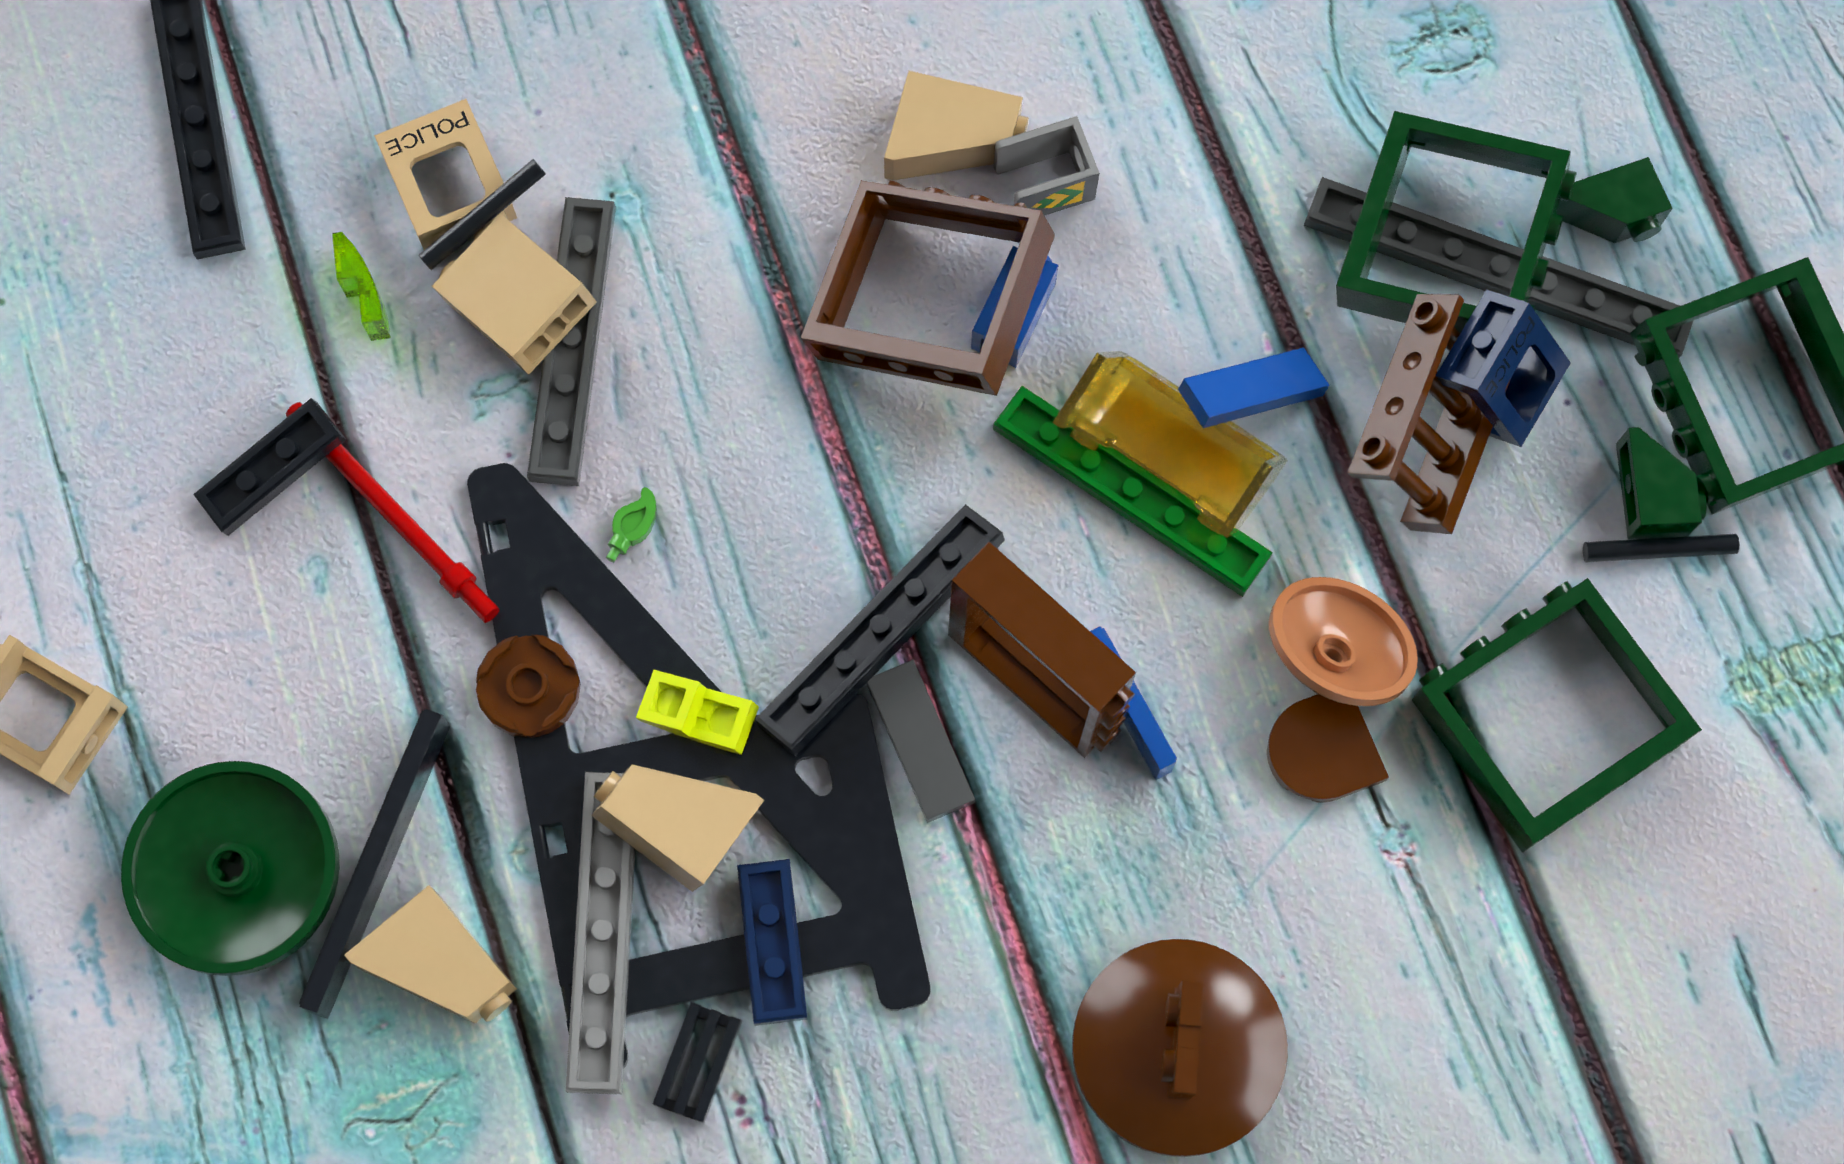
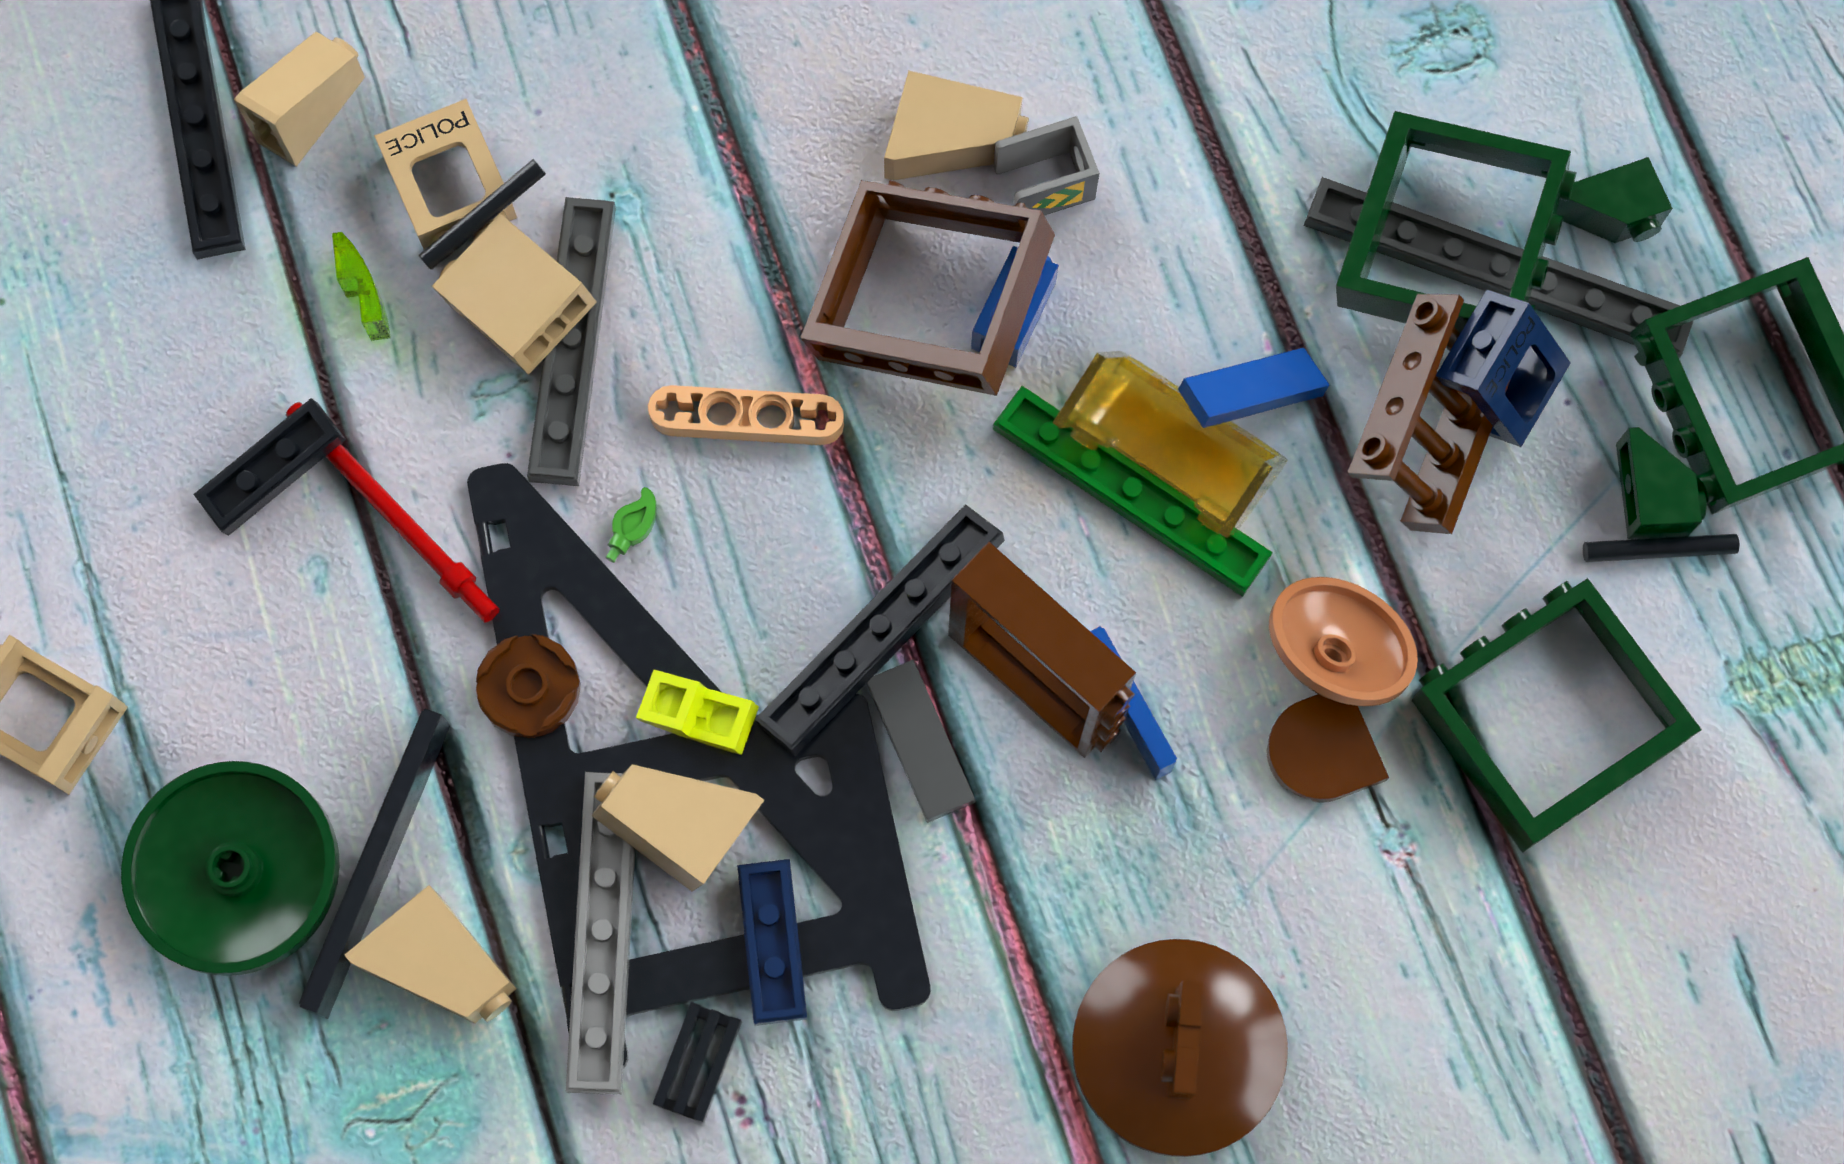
none -> tan slope [234,31,365,167]
none -> light nougat beam [648,385,844,445]

